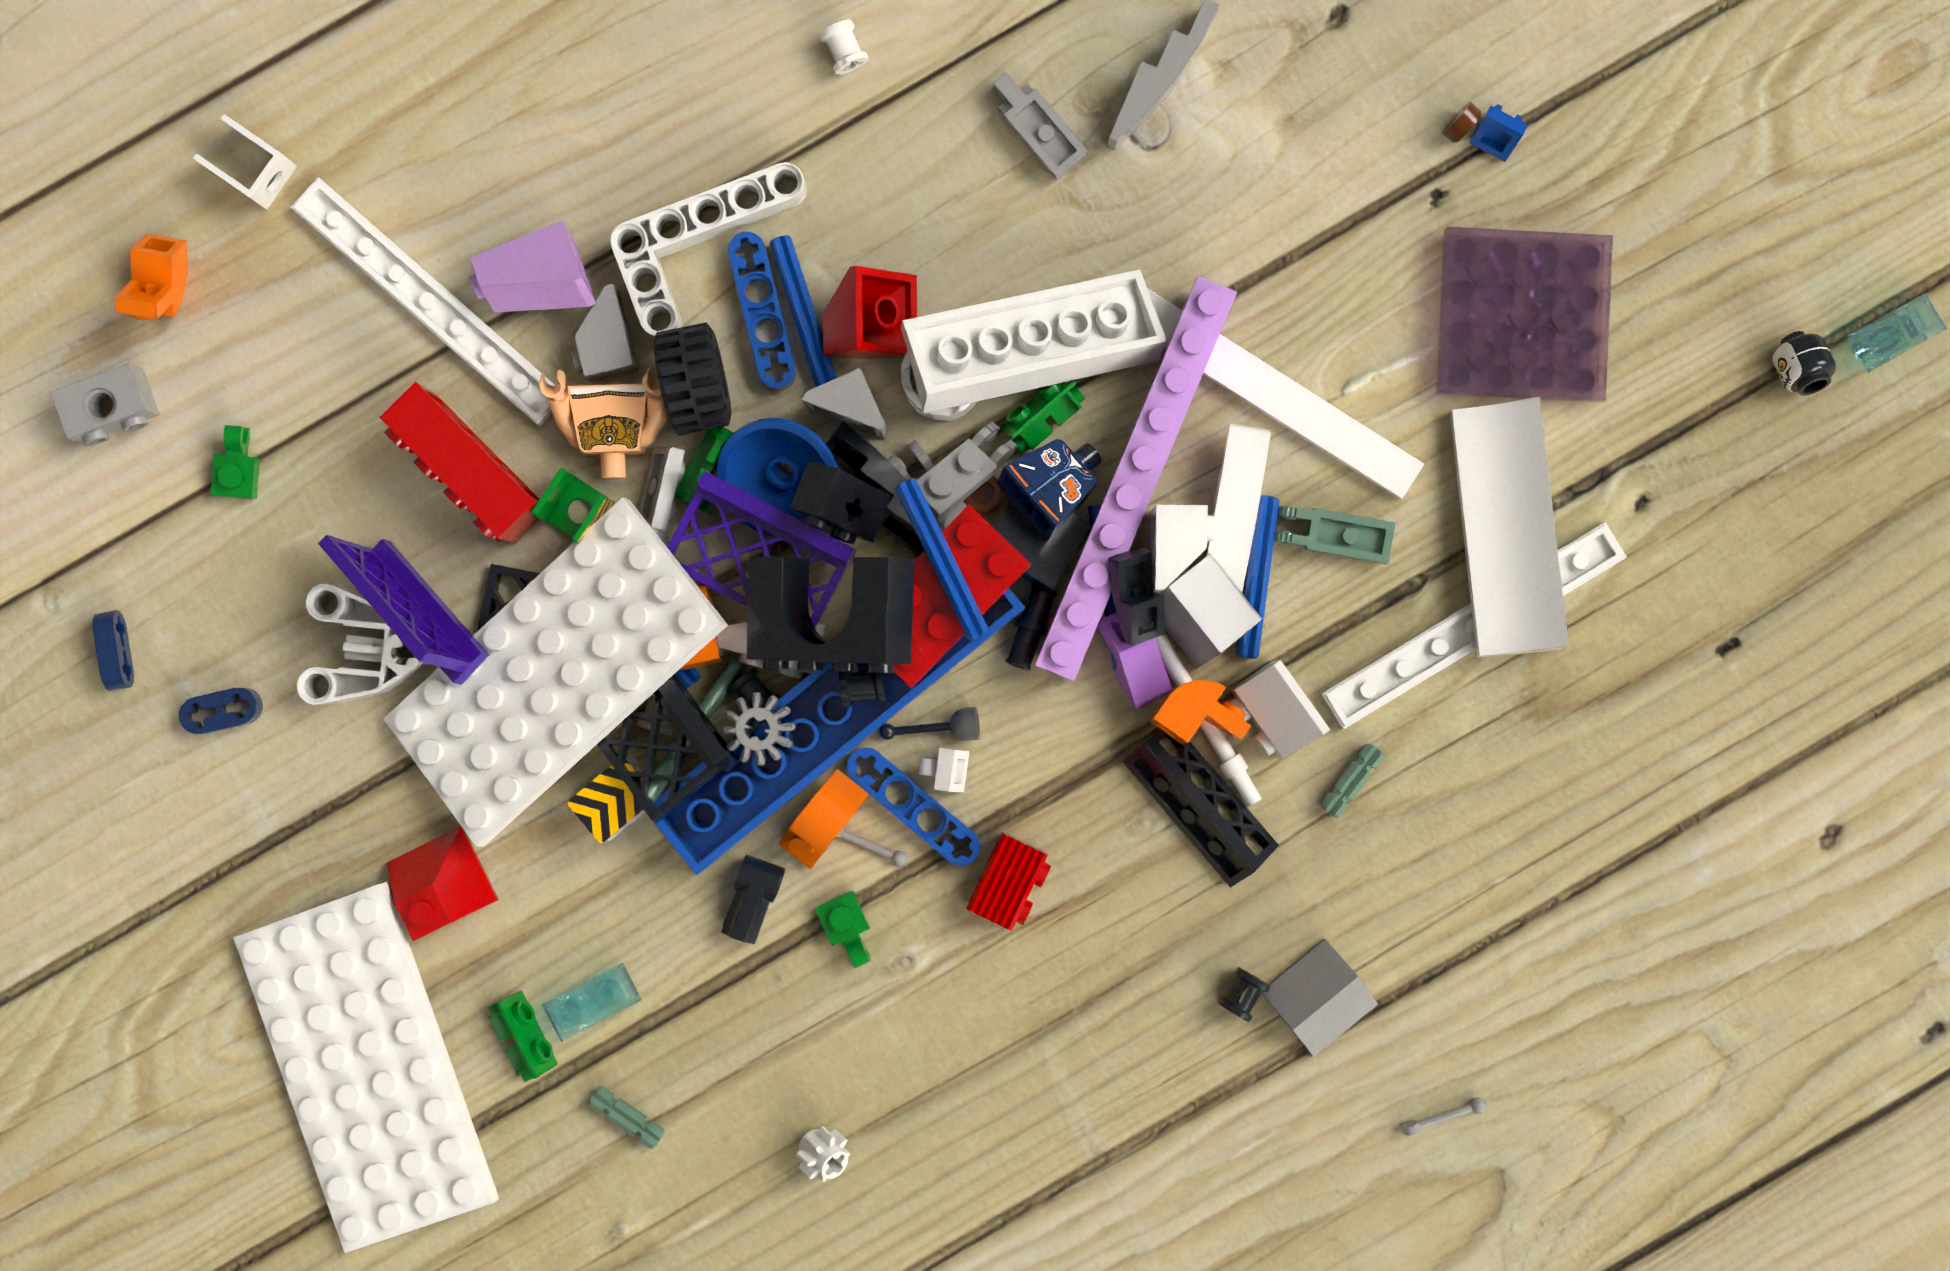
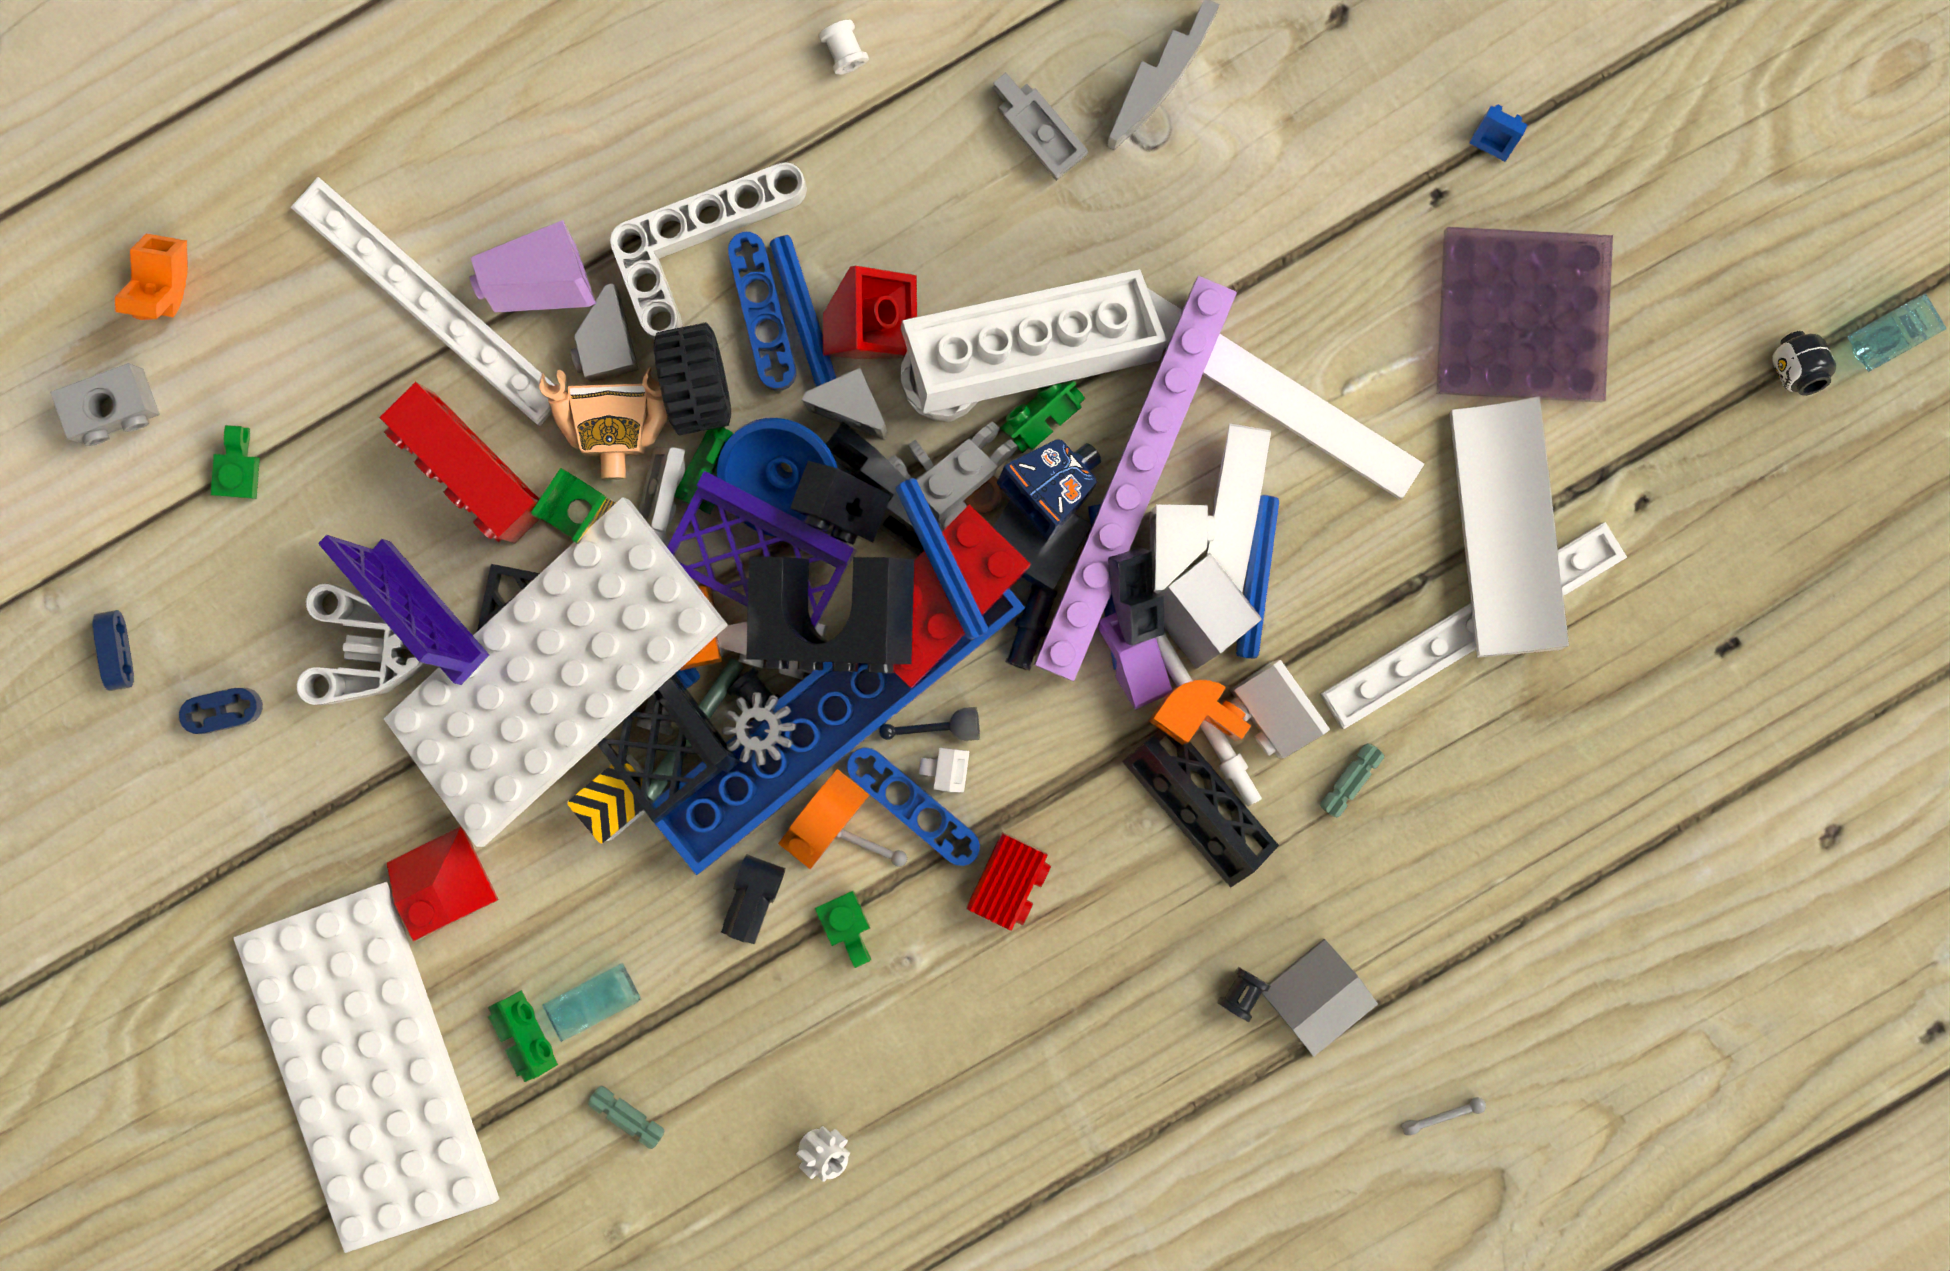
white piece [192,113,297,210] -> none
black bush [839,671,886,708] -> none
sand green hinge [1274,506,1395,565] -> none
reddish brown tile [1442,101,1482,143] -> none

